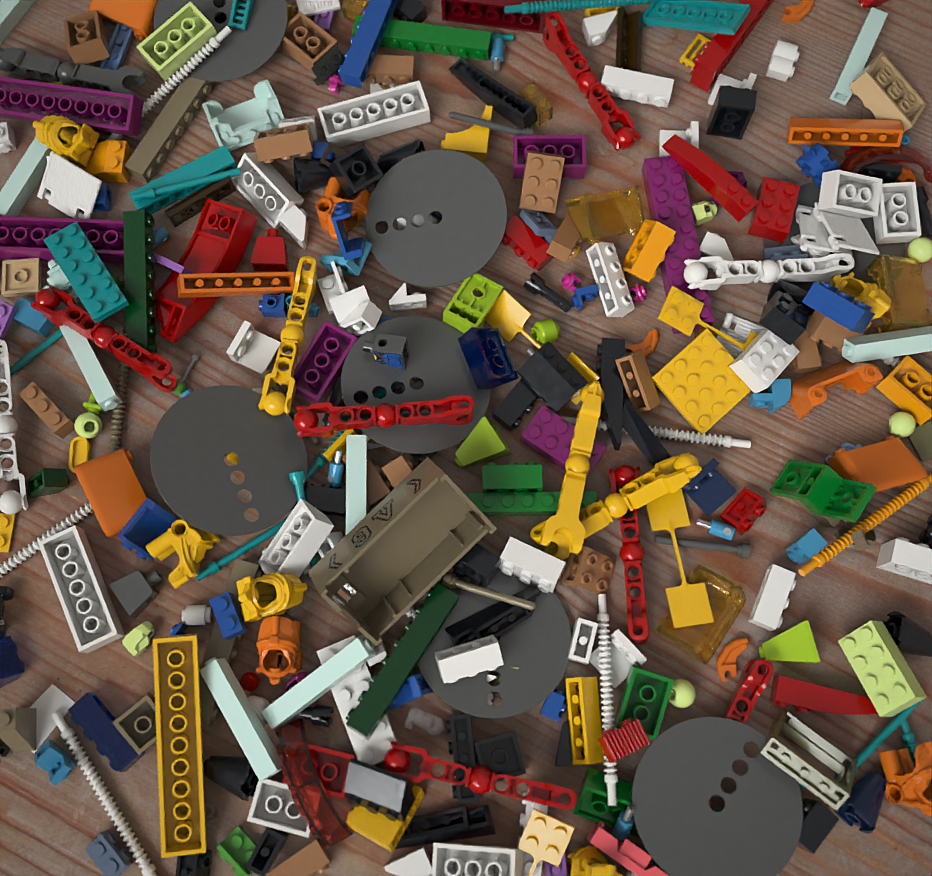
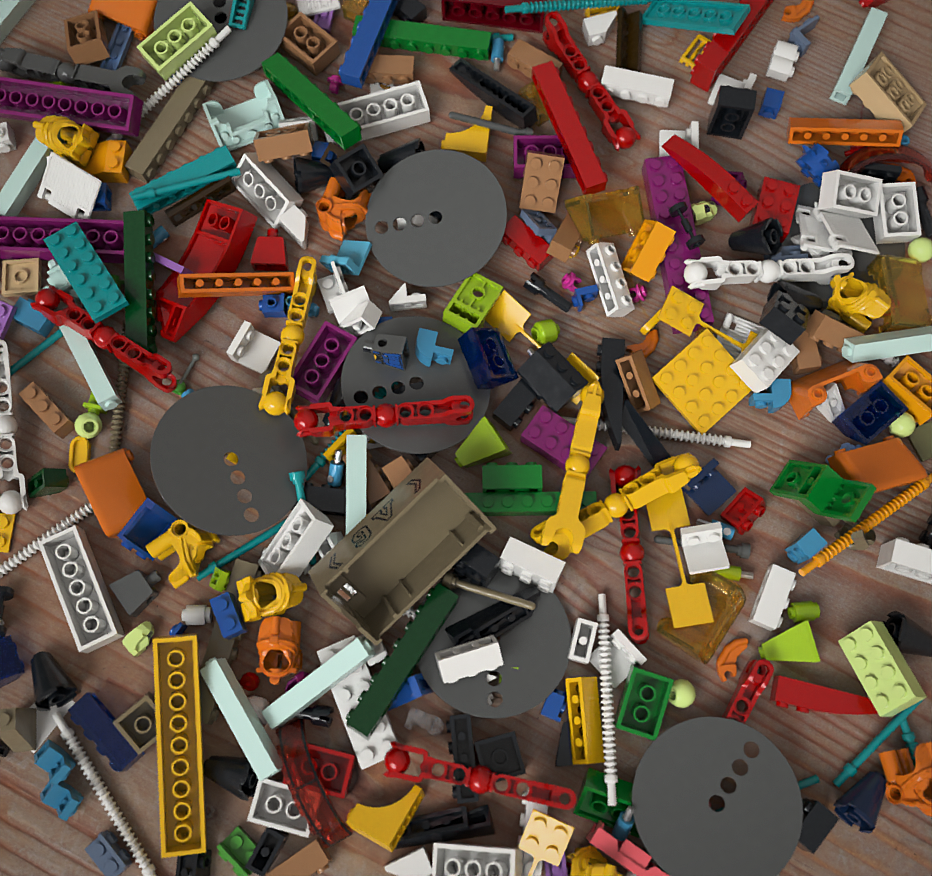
pearl dark grey bracket [311,47,345,86] -> none
blue panel [331,201,365,260] -> none
slope [344,758,415,822] -> none
medium nougat bracket [561,546,616,595] -> none
red brick [598,718,651,763] -> none
white slope [699,231,734,261] -> none
olive window [760,708,858,811] -> none
blue brick [802,281,875,334] -> none
none -> black cone [30,651,78,711]
none -> dark azure brick [40,781,84,821]
none -> lime bracket [209,567,232,592]
none -> green brick [261,53,362,150]
none -> dark azure brick [415,328,454,367]
none -> medium nougat brick [507,38,563,78]
none -> red brick [531,61,608,197]
none -> yellow tile [639,308,662,335]
none -> black wheel [668,201,705,250]
none -> white bracket [680,522,730,575]
none -> lime piece [714,565,754,581]
none -> black cone [728,218,783,256]
none -> blue brick [758,87,784,119]
none -> sand blue bracket [787,15,820,57]
none -> lime brick [787,600,820,623]
none -> white slope [816,382,846,423]
none -> clear blue slope [832,381,908,445]

